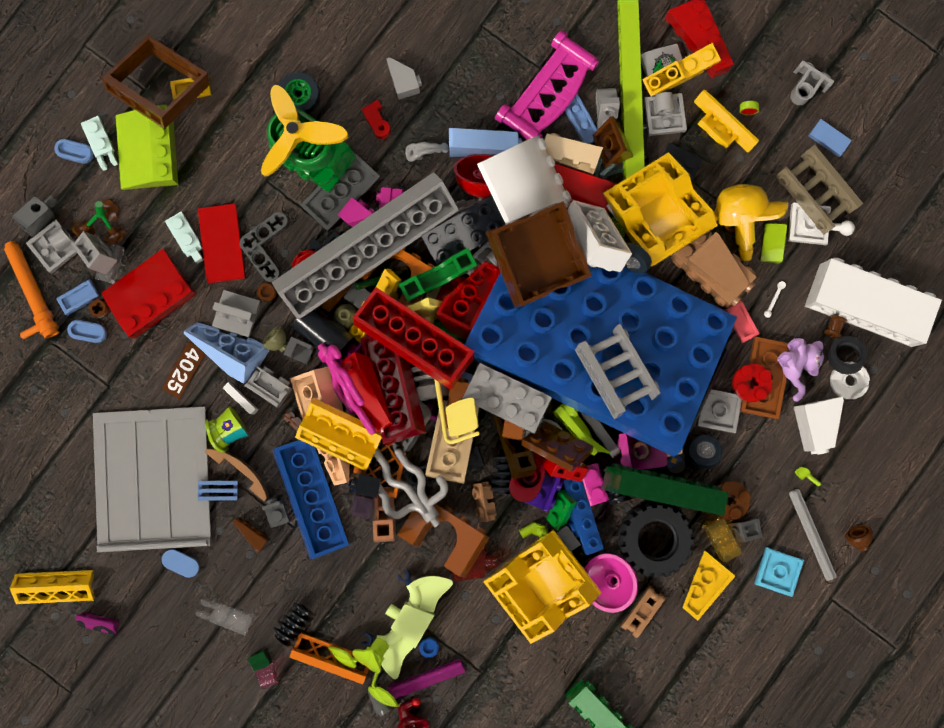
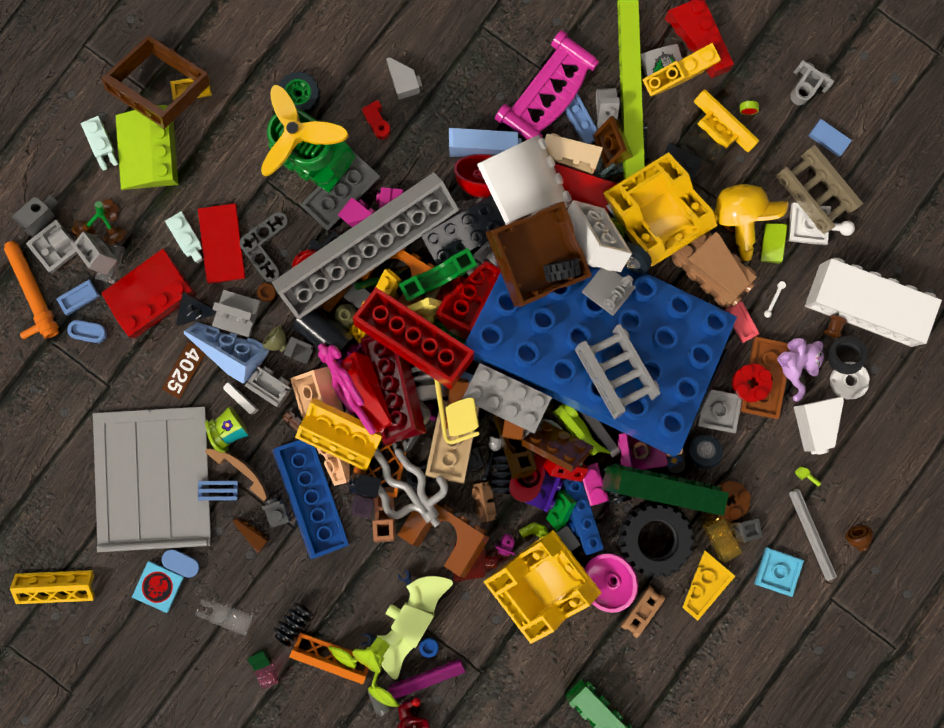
medium blue tile [54,139,94,164] -> none
magenta slope [75,612,120,635] -> none
reddish brown bush [89,300,109,318] -> none
light grey piece [405,141,449,162] -> none
light grey plate [644,92,687,136] -> none
none -> tile [132,561,184,613]
none -> black piece [176,292,216,326]
none -> hinge [481,436,502,482]
none -> magenta hinge [495,534,515,557]
none -> black tyre [543,258,581,282]
none -> light grey hinge [582,268,636,316]

